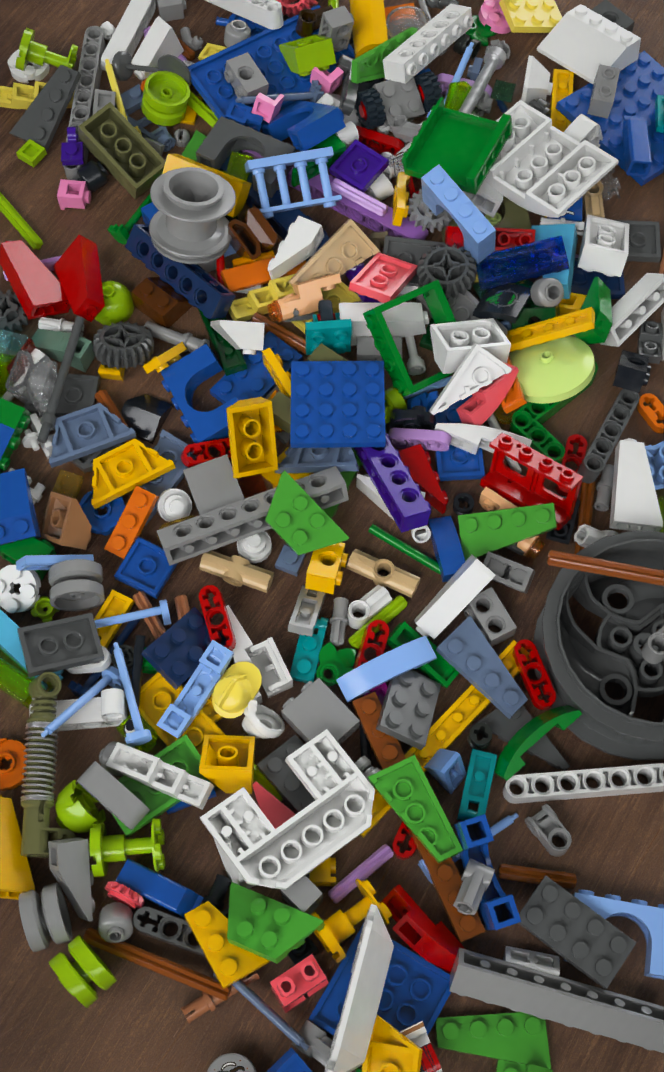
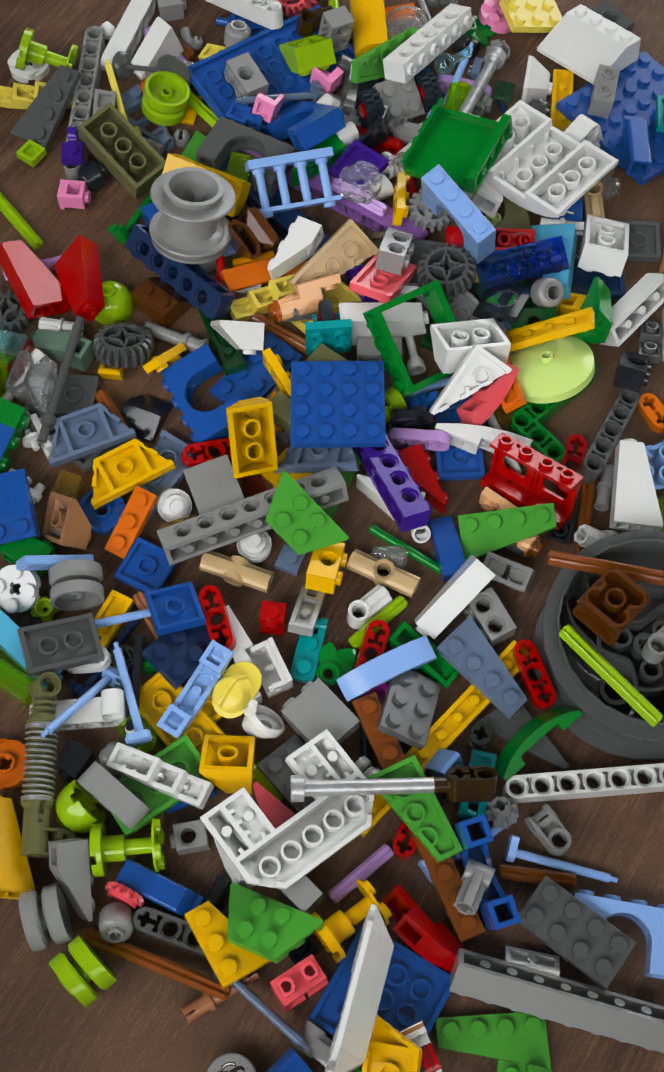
yellow brick [309,857,336,887] -> none
light grey axle [329,597,349,646] -> none
black bush [452,493,475,515] -> none
none -> black brick [55,739,97,783]
none -> blue plate [144,581,206,636]
none -> light grey brick [169,820,210,855]
none -> red brick [259,600,287,636]
none -> piece [290,766,497,802]
none -> clear plate [339,161,382,204]
none -> black slope [359,104,391,148]
none -> clear cone [372,545,409,568]
none -> light grey brick [375,227,415,275]
none -> clear light blue bar [434,47,472,75]
none -> light grey gear [486,796,519,829]
none -> light blue piece [505,835,618,883]
none -> lime axle [559,624,663,727]
none -> reddish brown piece [572,567,651,646]

